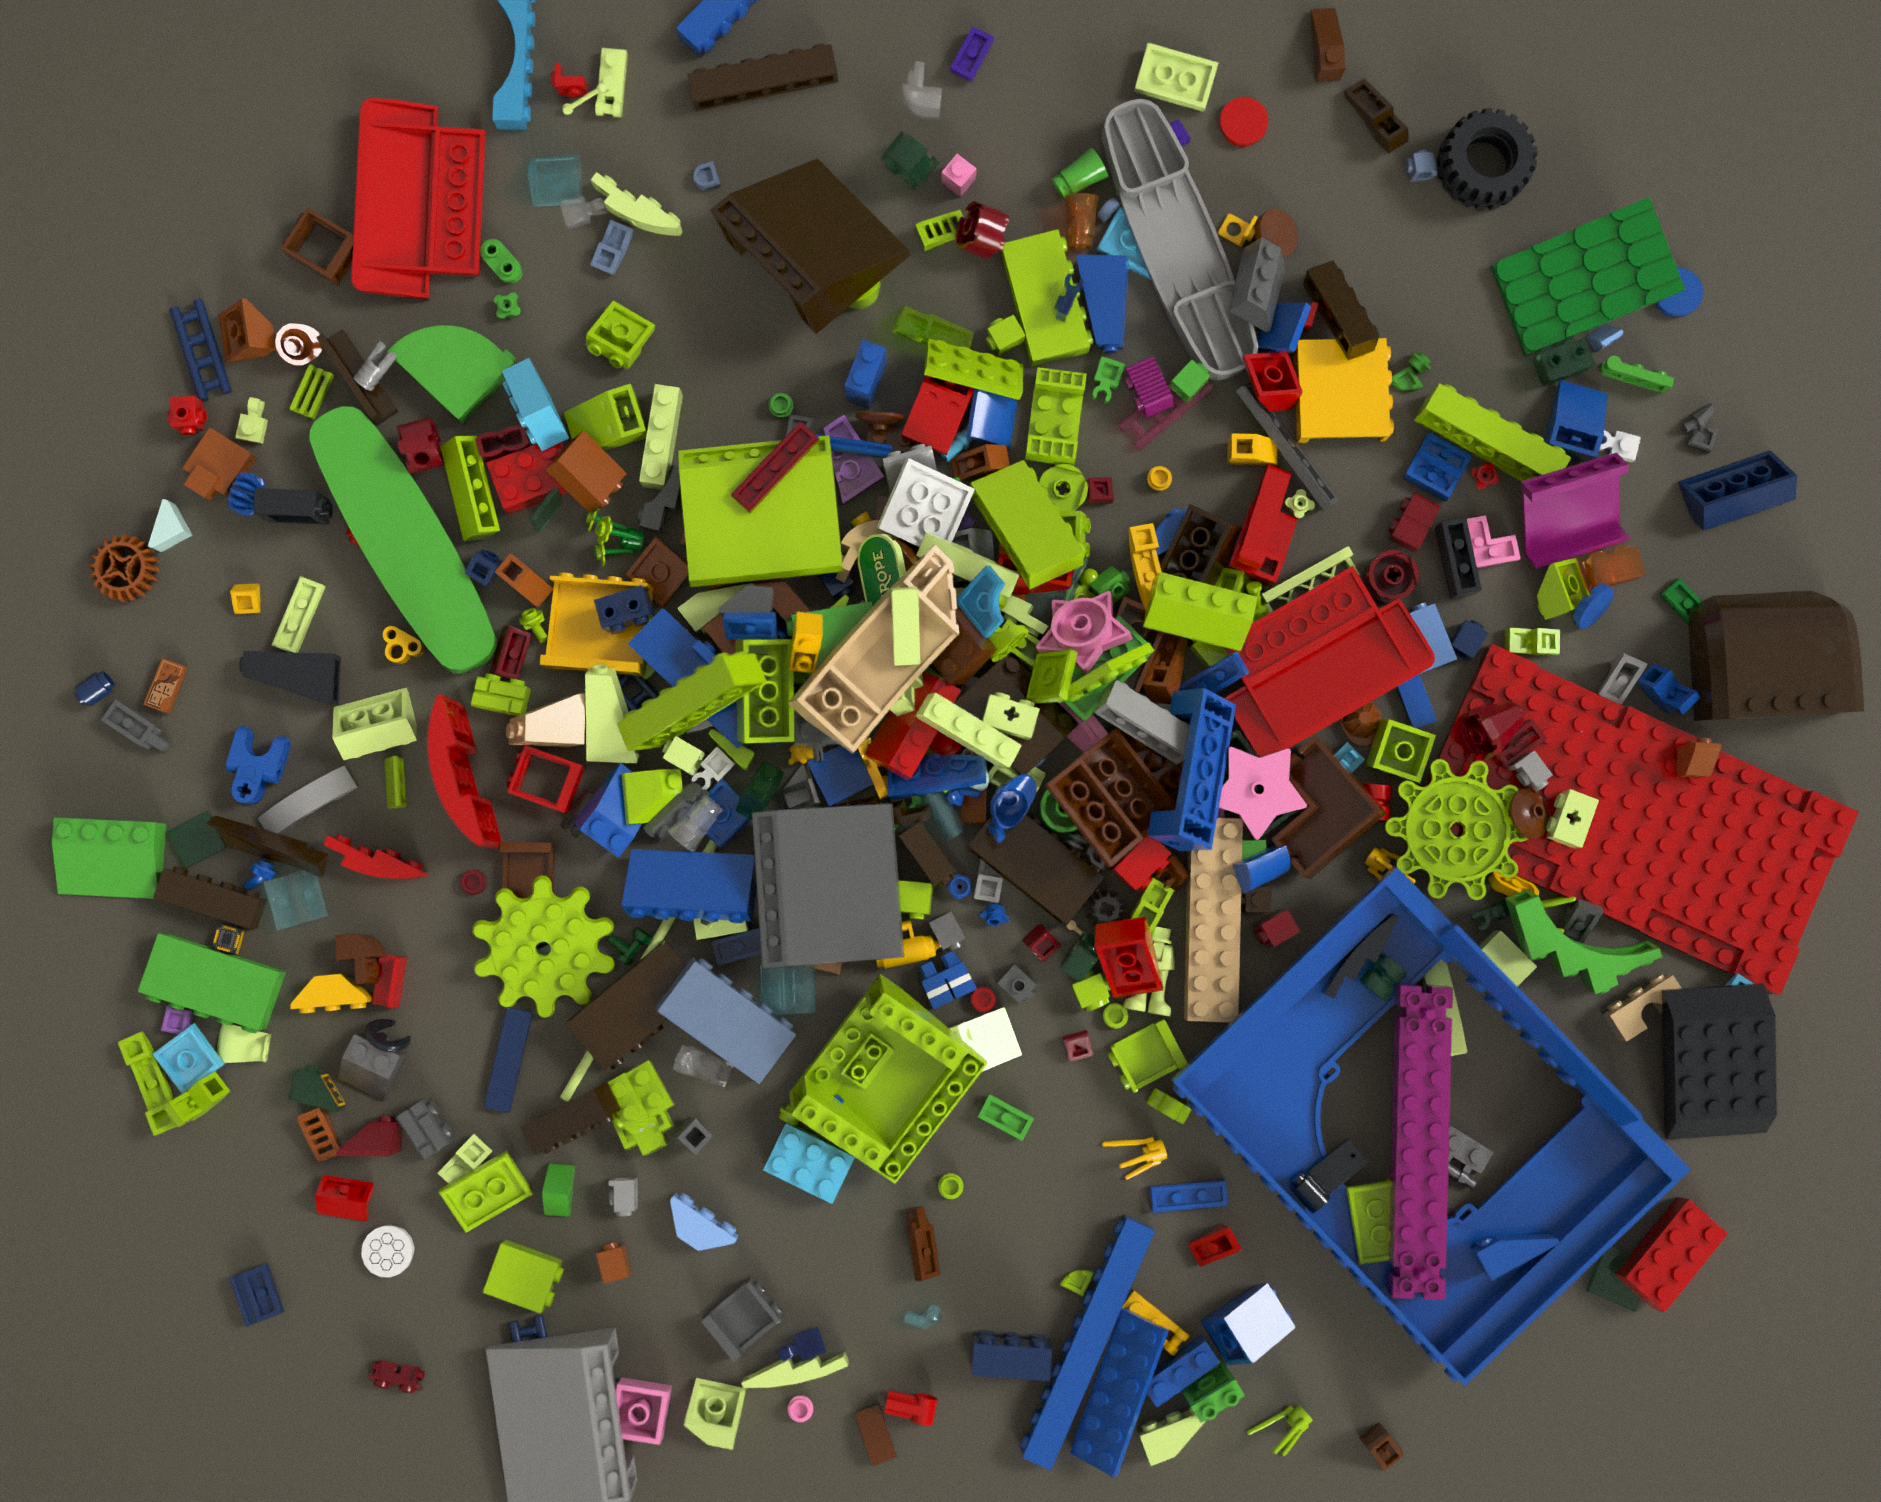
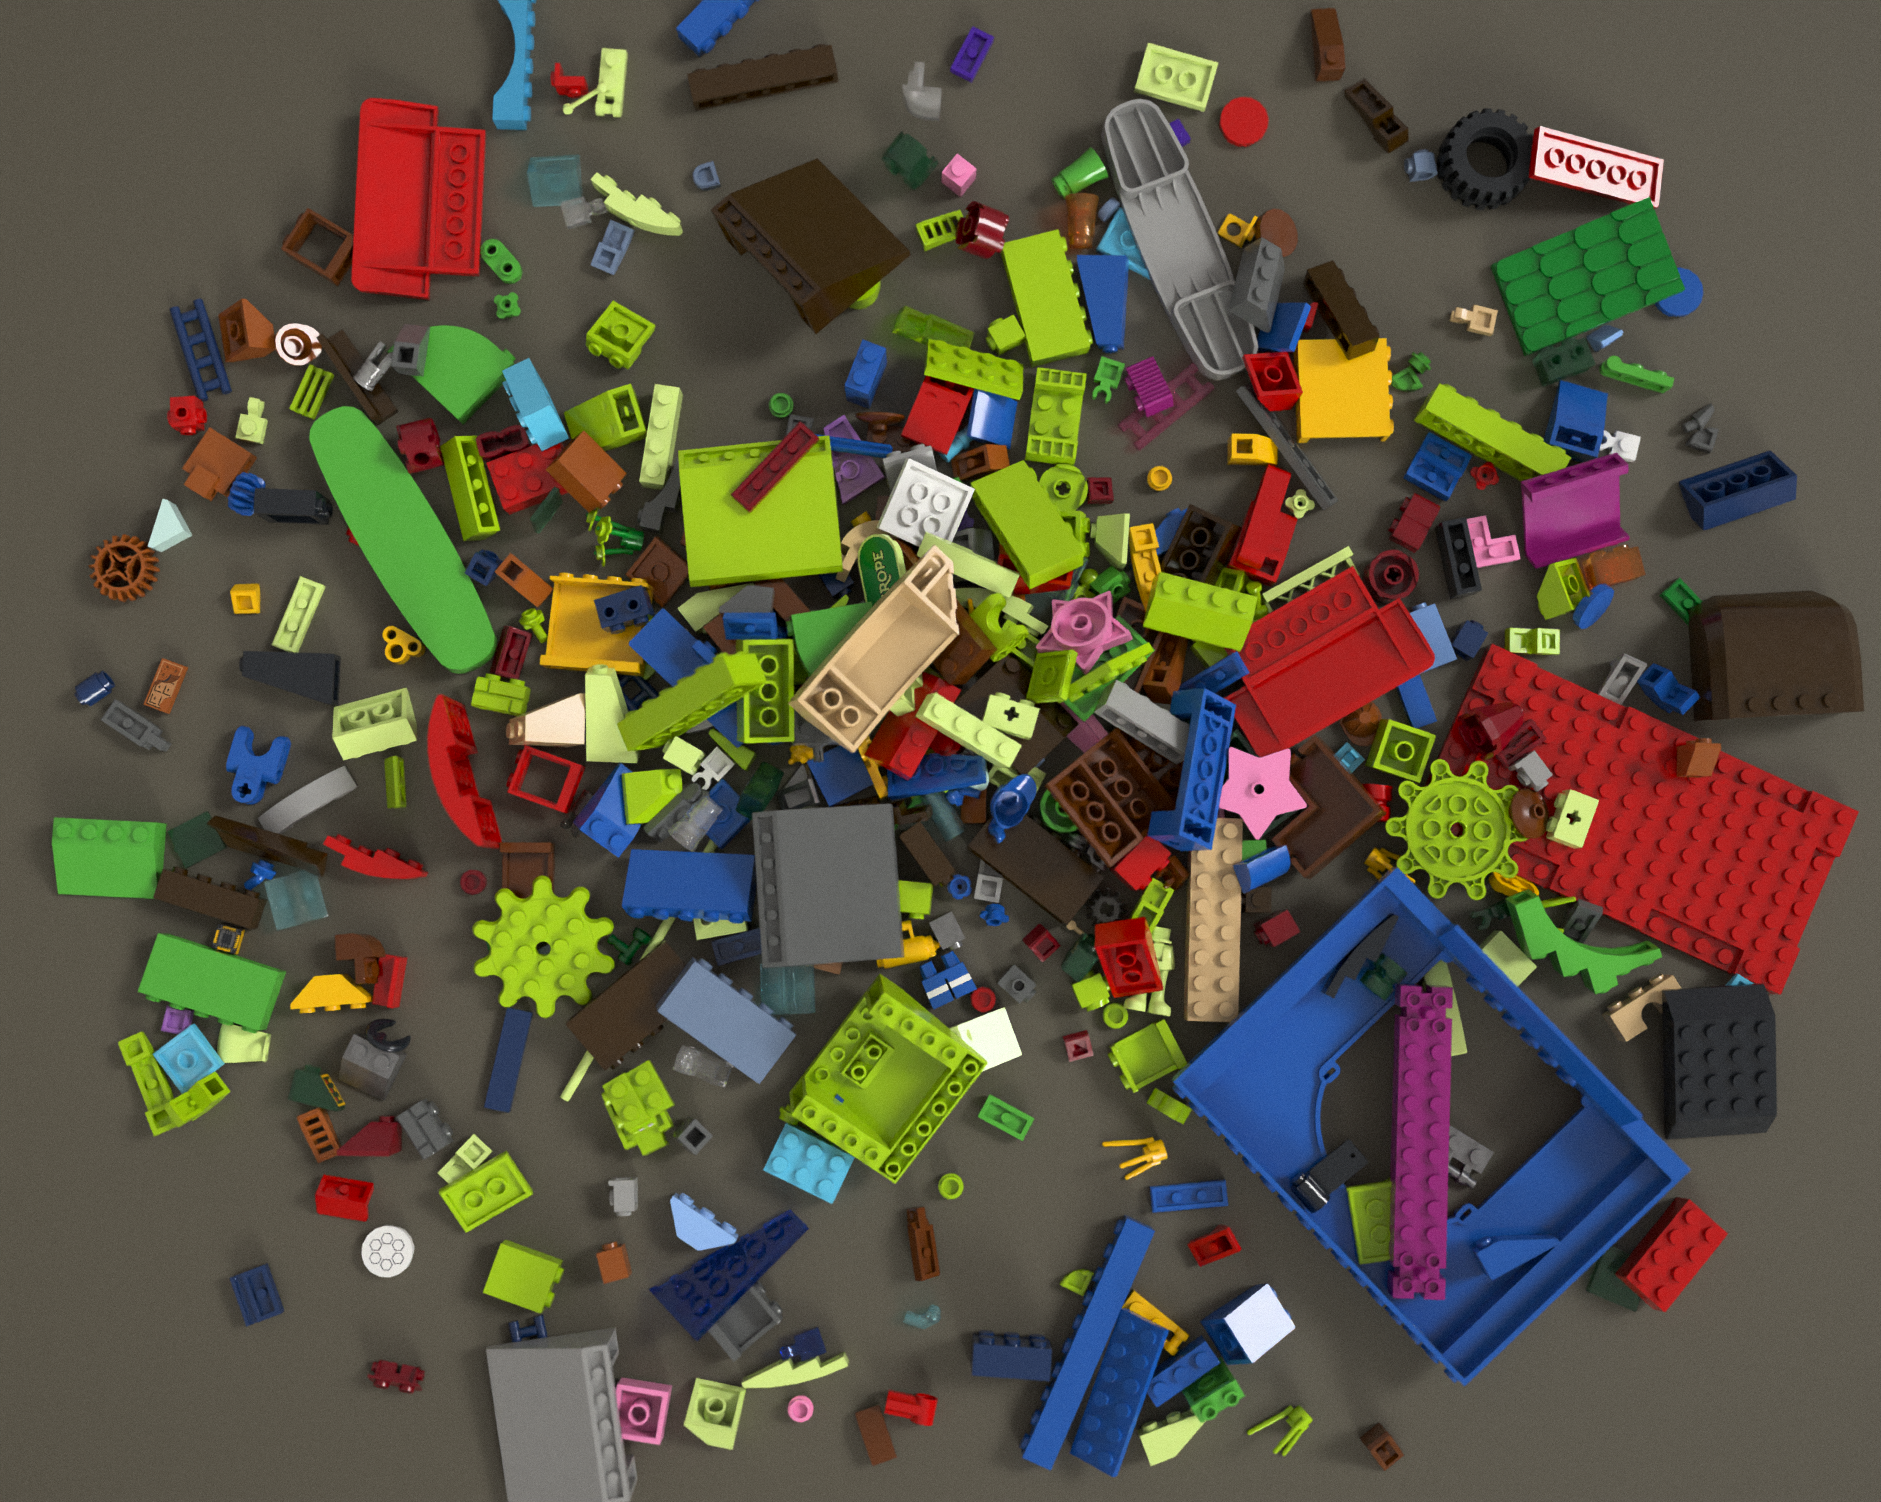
dark brown brick [520,1082,621,1154] -> none
bright green slope [542,1163,575,1217] -> none
yellow slope [789,612,822,673] -> none
yellowish green tile [891,587,920,666] -> none
dark azure tile [956,566,1005,638] -> none
plate [1054,274,1084,322] -> none
bright green brick [1169,360,1210,403] -> none
none -> dark grey slope [391,324,430,377]
none -> clear blue wing [649,1210,809,1341]
none -> yellowish green slope [1090,513,1130,572]
none -> tan plate [1450,305,1498,337]
none -> plate [1529,126,1664,209]

